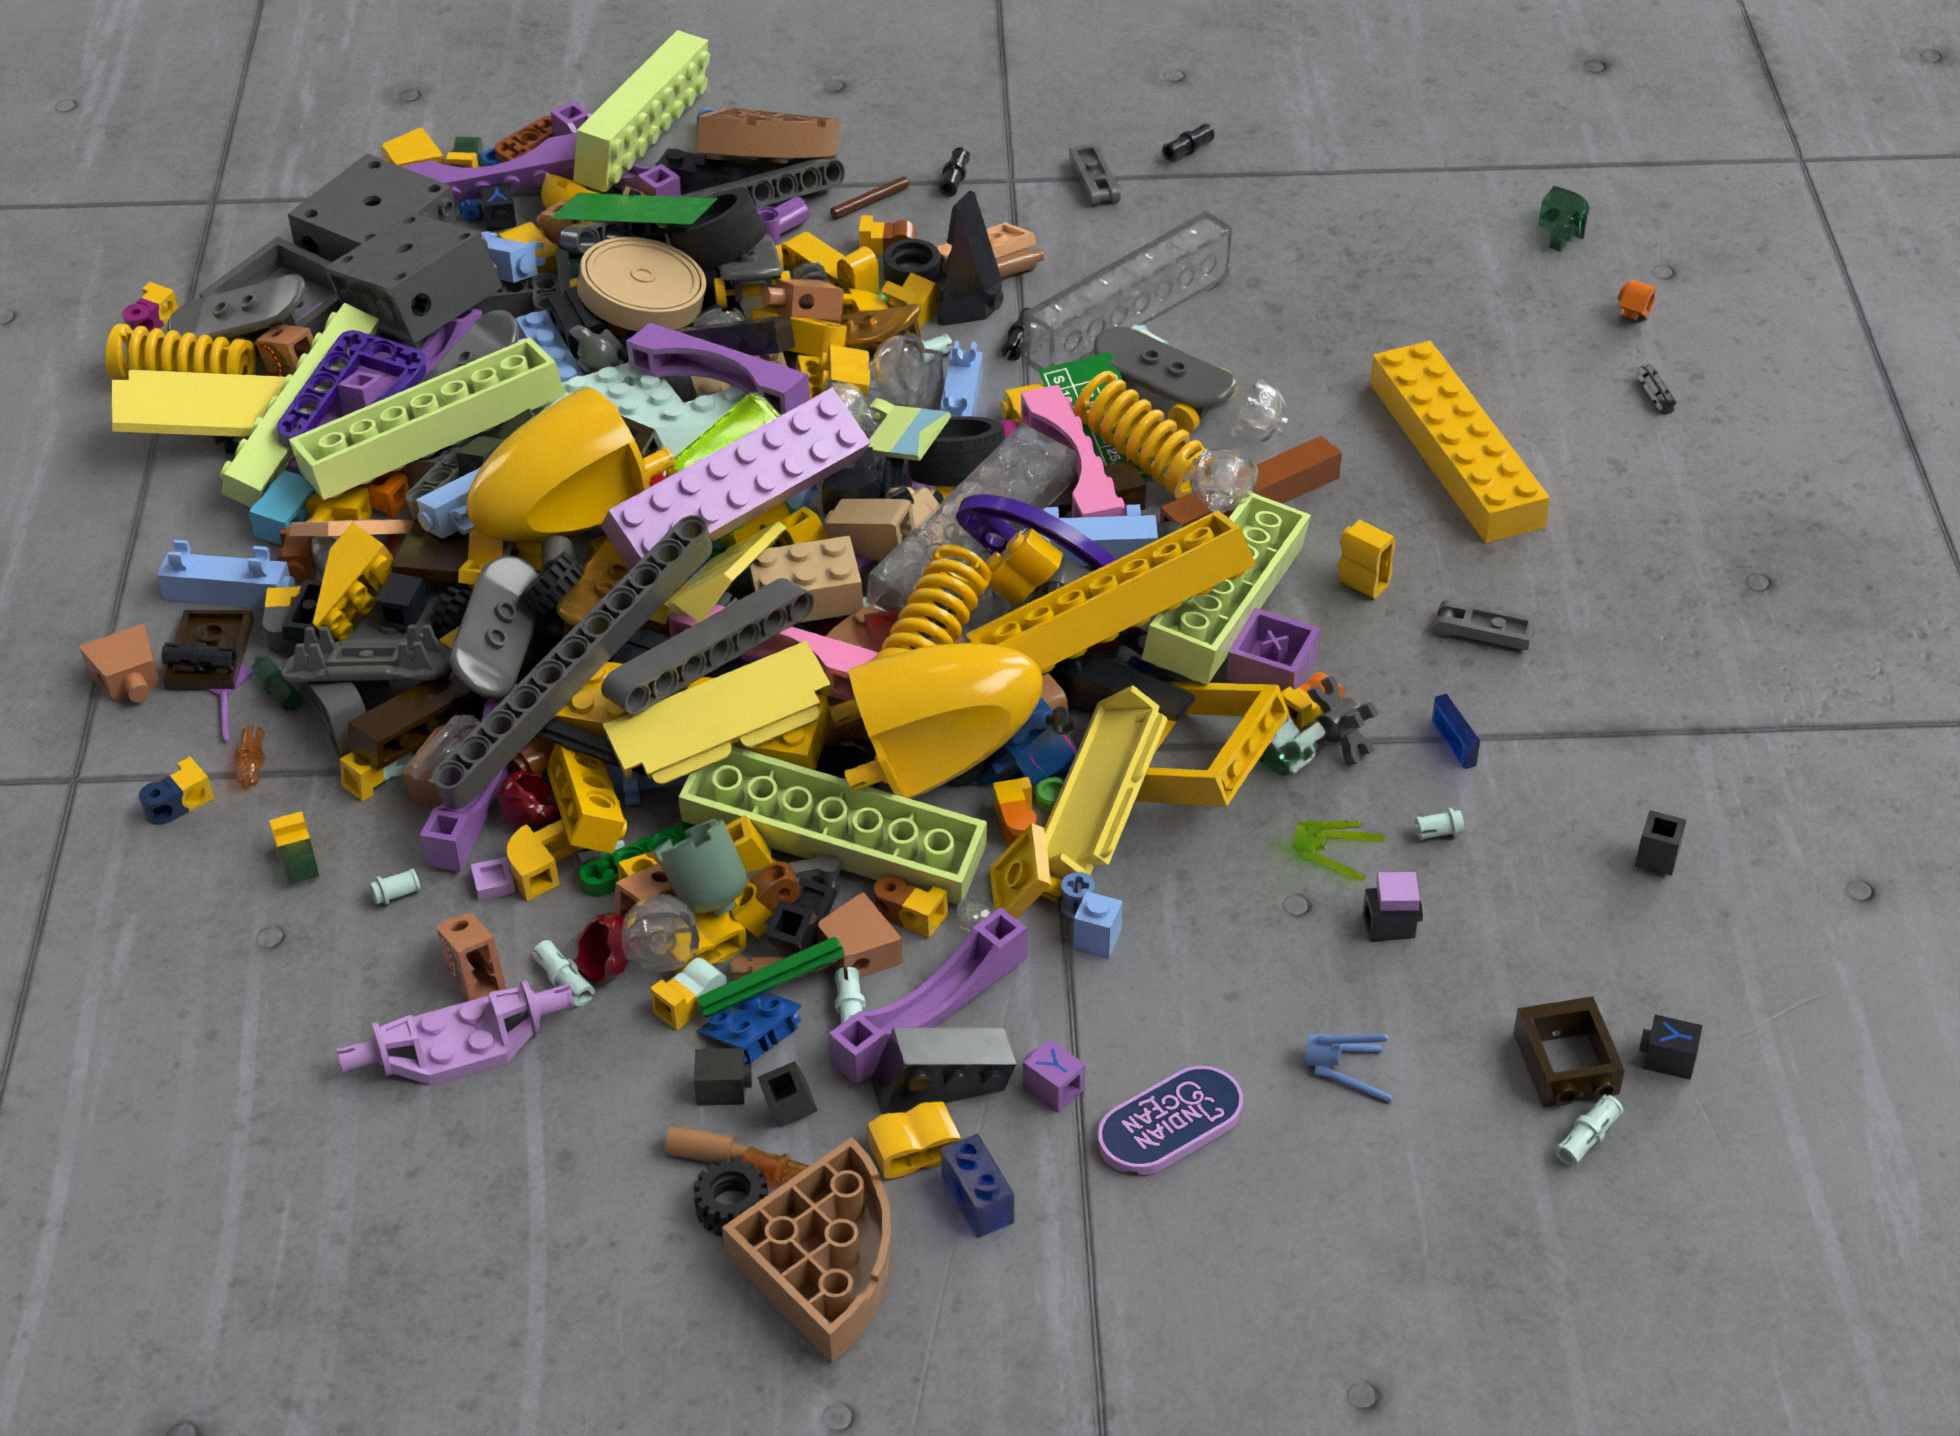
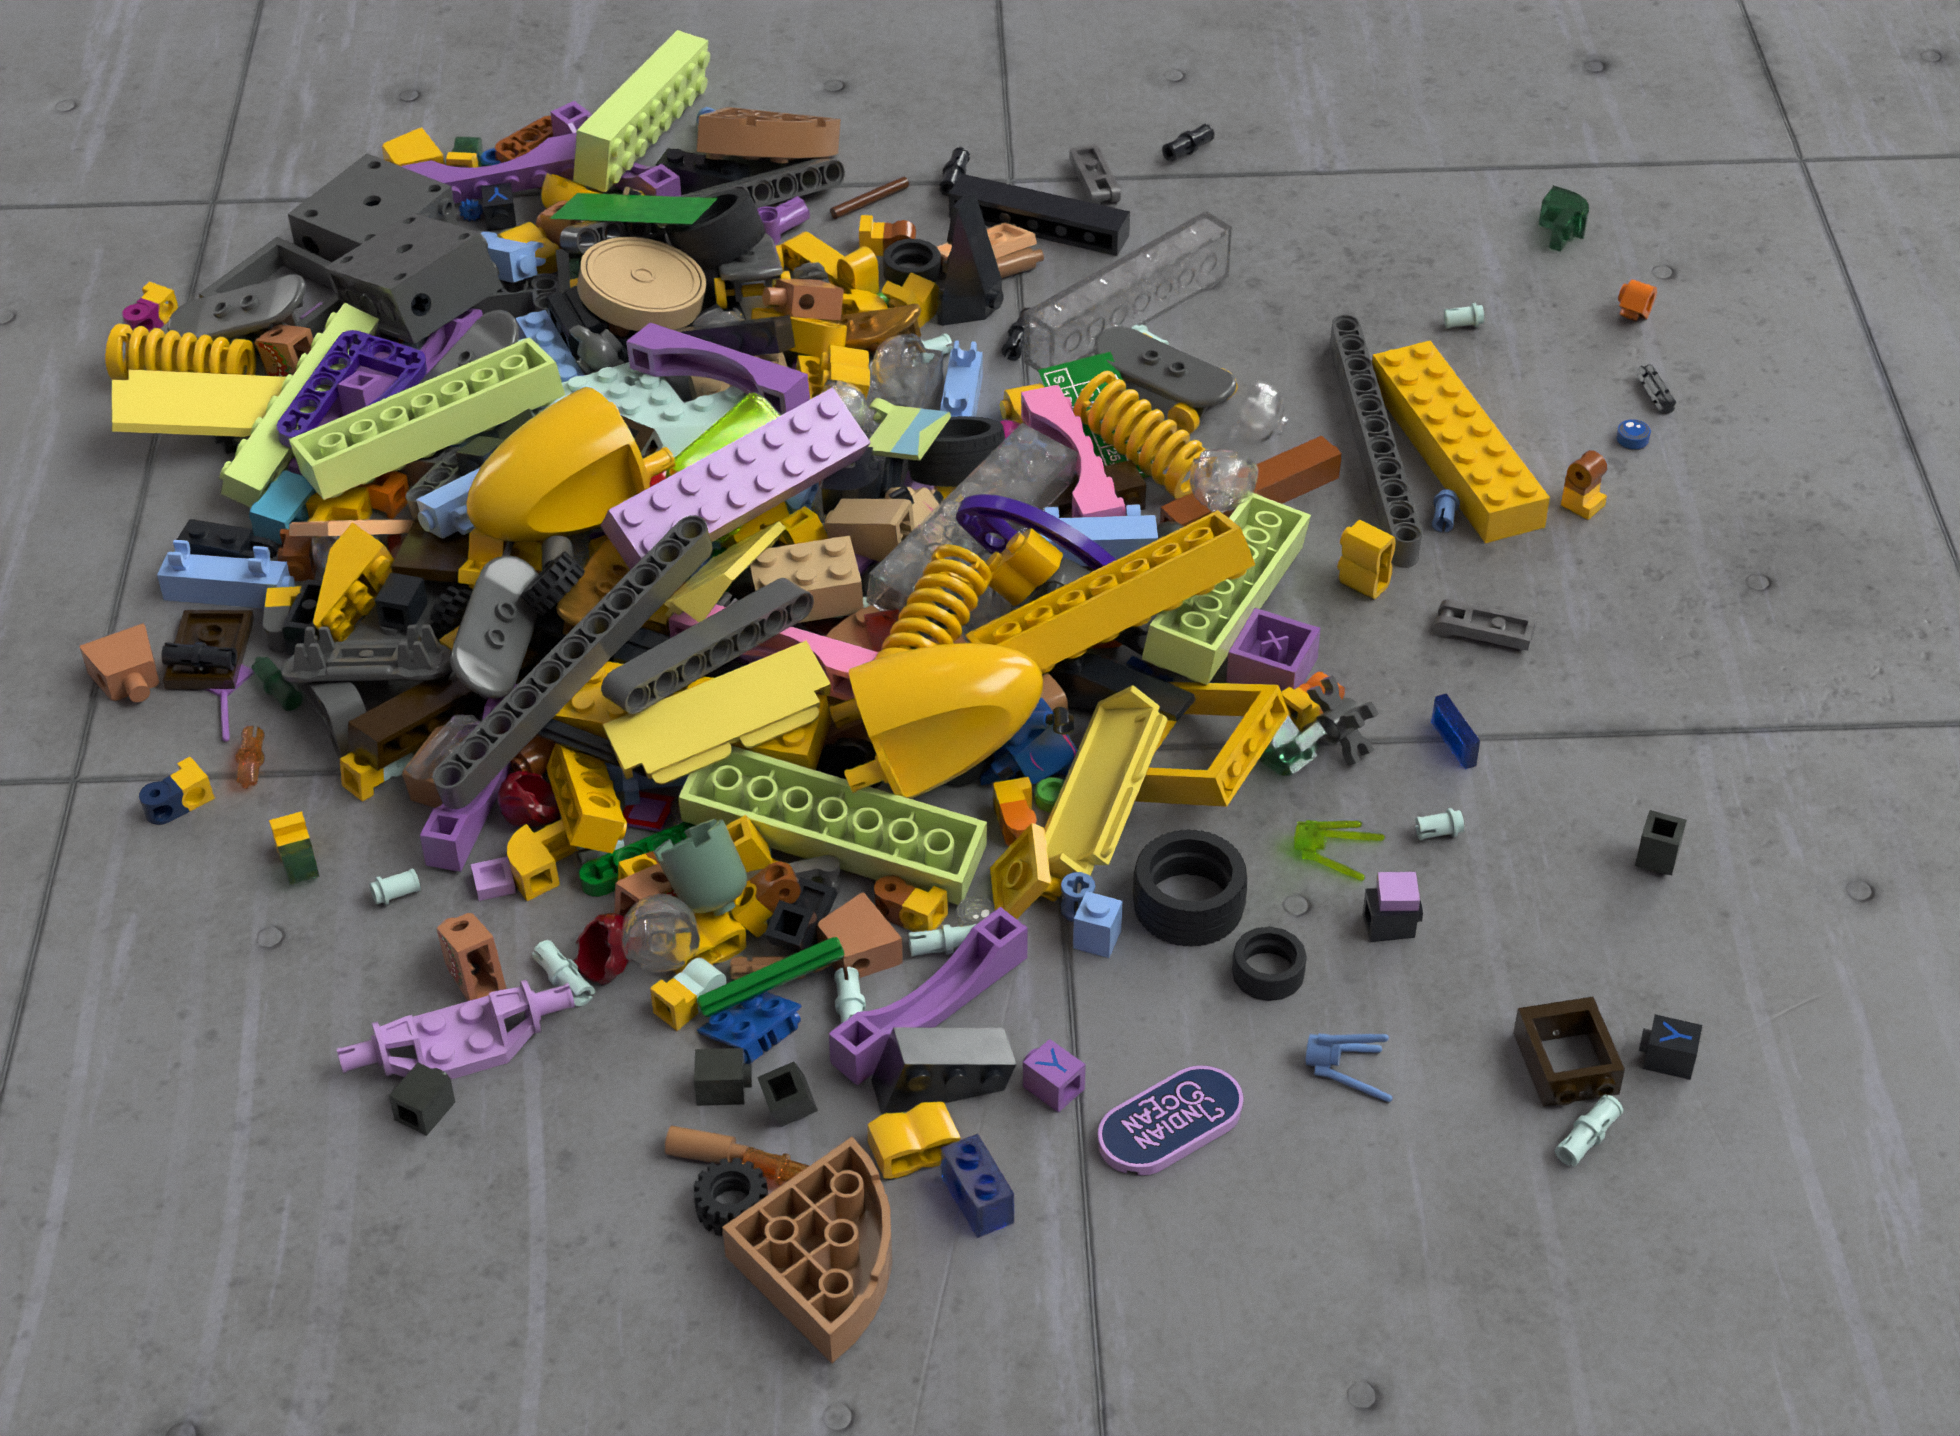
none -> black hinge [176,519,279,559]
none -> pearl dark grey brick [389,1062,455,1136]
none -> piece [622,791,679,832]
none -> light aqua pin [908,924,976,957]
none -> black brick [949,174,1130,256]
none -> black tyre [1133,829,1248,947]
none -> black tyre [1232,926,1307,1001]
none -> dark grey beam [1330,315,1422,568]
none -> medium blue pin [1432,489,1460,532]
none -> light aqua pin [1444,303,1484,329]
none -> leg [1561,450,1607,520]
none -> blue tile [1616,420,1651,449]

